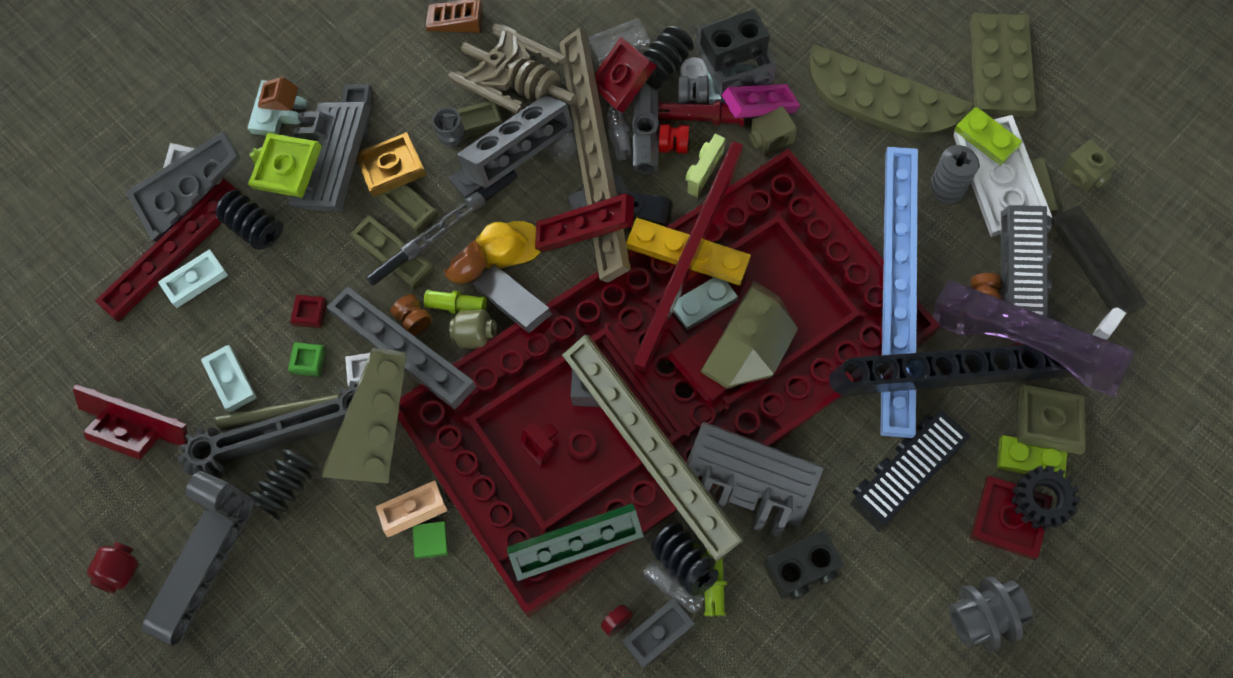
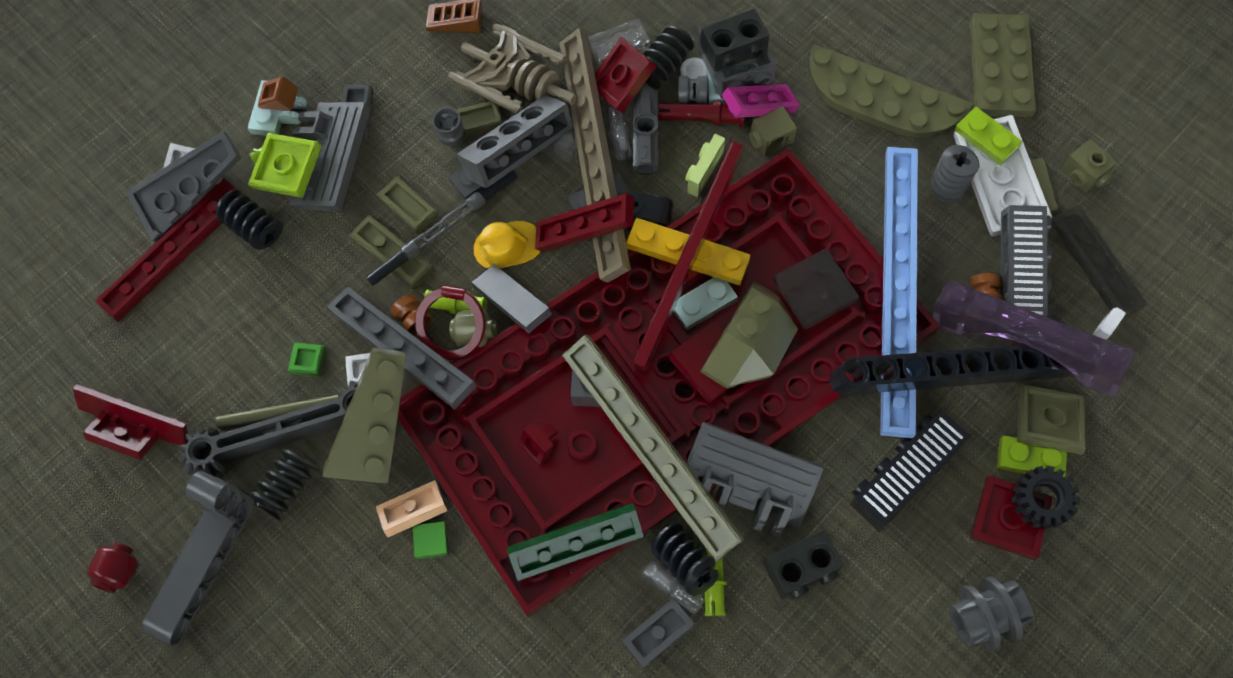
light aqua plate [158,249,228,308] -> none
light aqua plate [201,345,257,413] -> none
dark red tile [290,294,328,329] -> none
pearl gold tile [356,132,427,197] -> none
dark orange hair [444,240,487,284] -> none
dark red tile [601,605,633,637] -> none
red wheel [658,124,689,155] -> none
none -> dark red piece [415,285,486,360]
none -> clear smoke plate [773,248,859,330]

